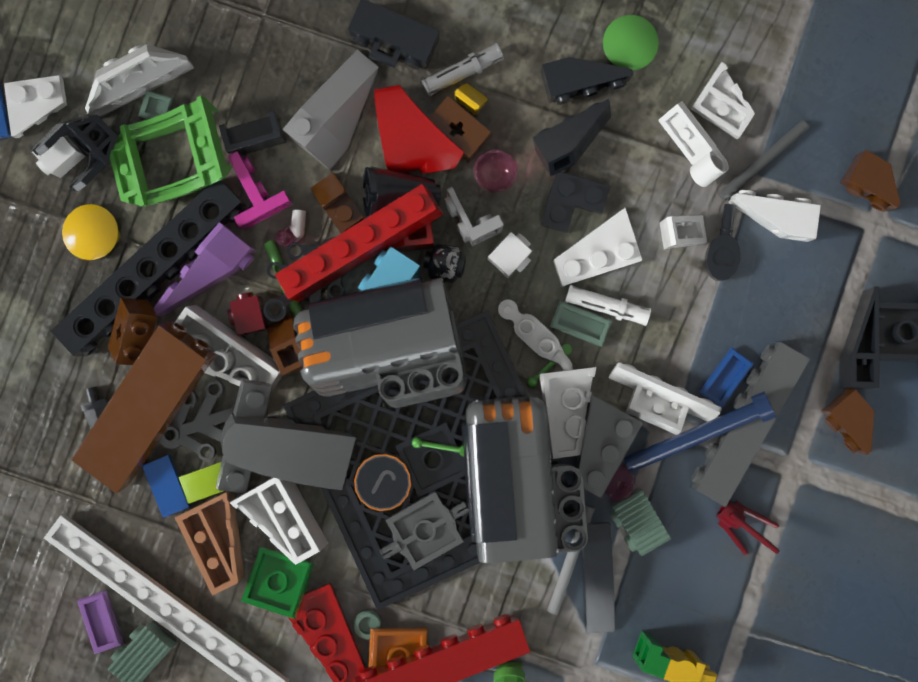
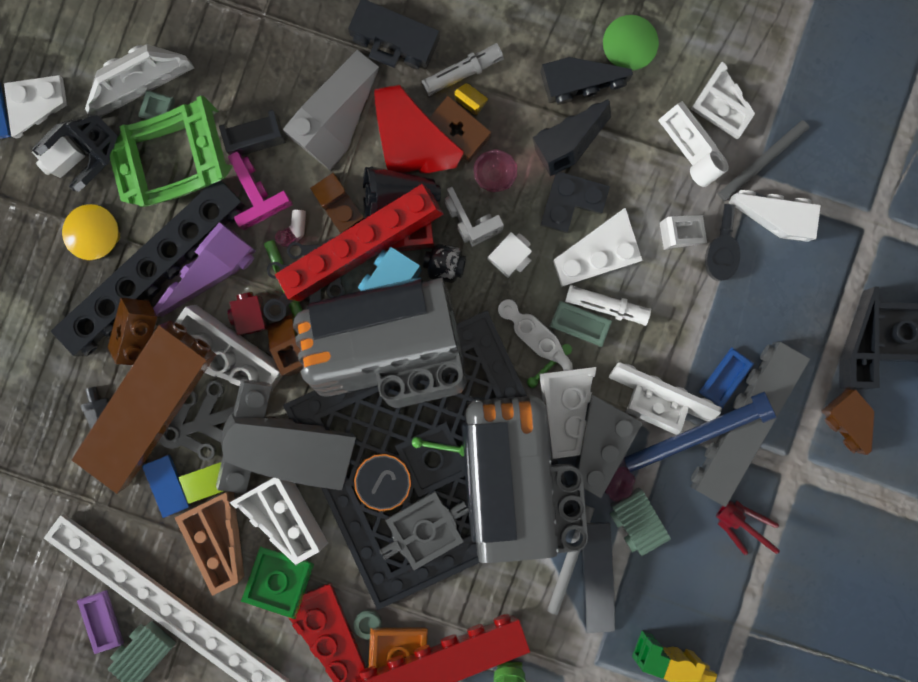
reddish brown slope [840,150,901,212] -> none

